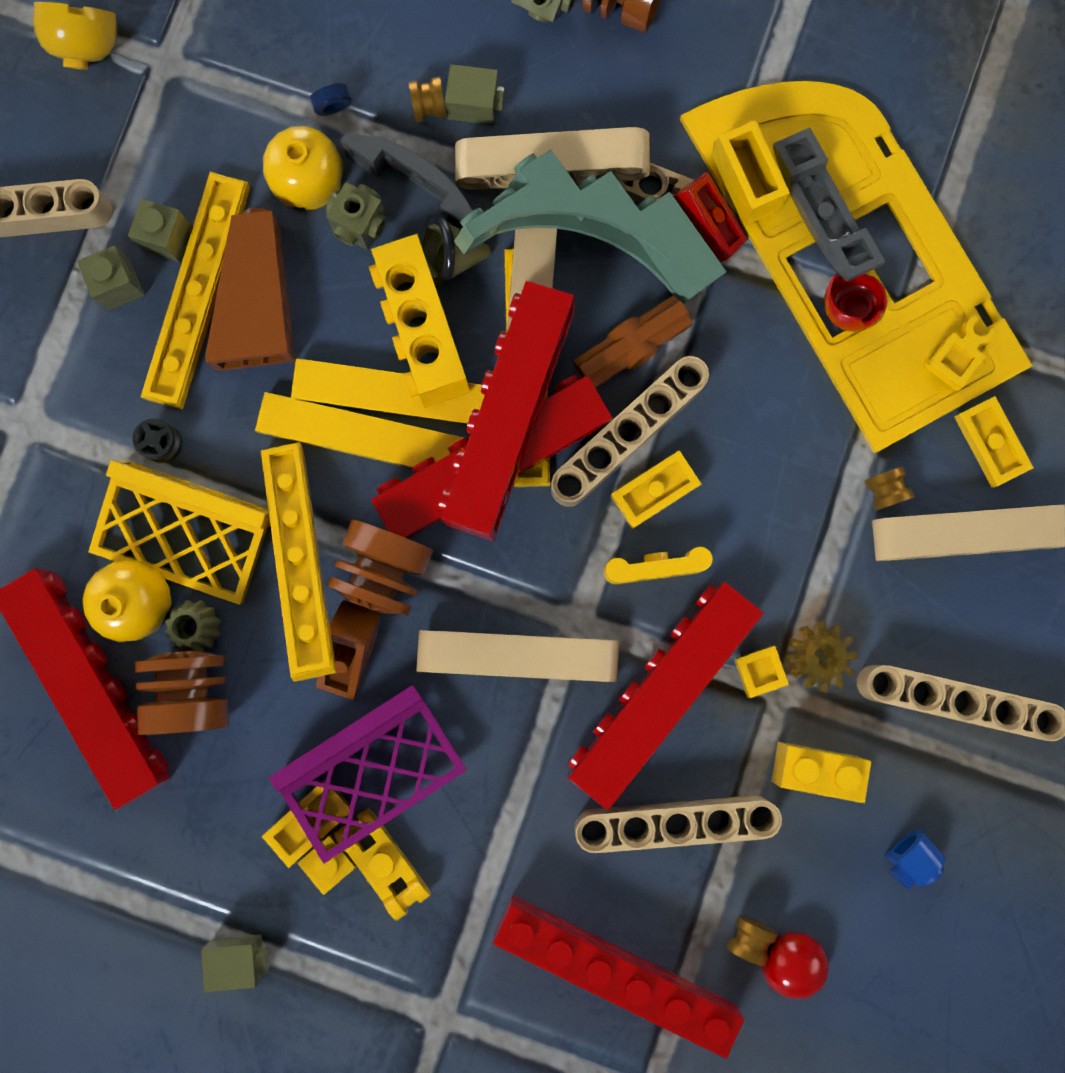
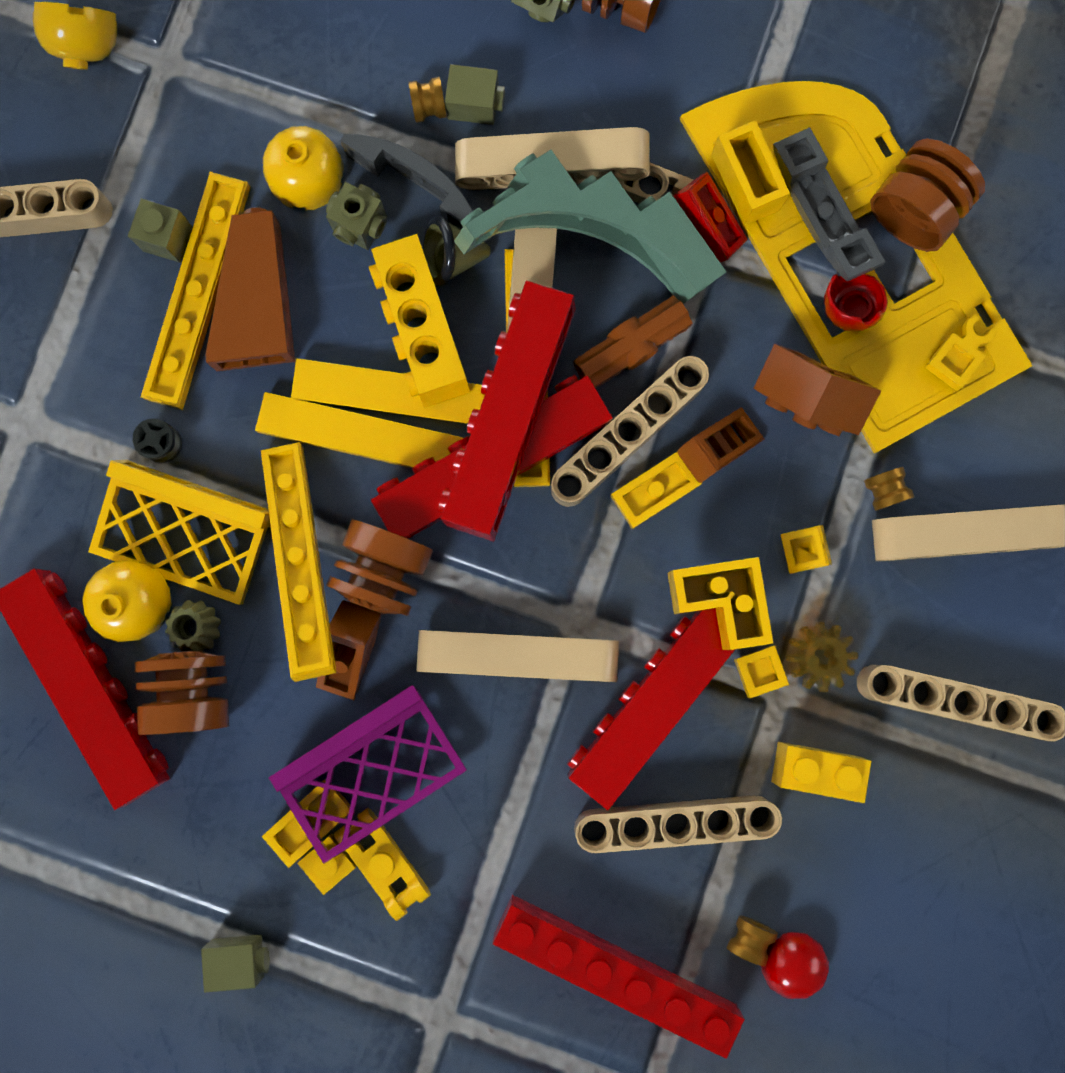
olive brick [77,245,145,311] -> none
dark blue tile [309,83,352,116] -> none
yellow plate [603,547,713,584] -> none
blue plate [884,830,946,890] -> none
yellow plate [954,396,1034,488] -> none
none -> yellow brick [667,557,773,650]
none -> dark orange slope [677,407,765,483]
none -> dark orange brick [753,344,881,436]
none -> yellow tile [780,525,832,574]
none -> dark orange wheel [870,138,985,252]

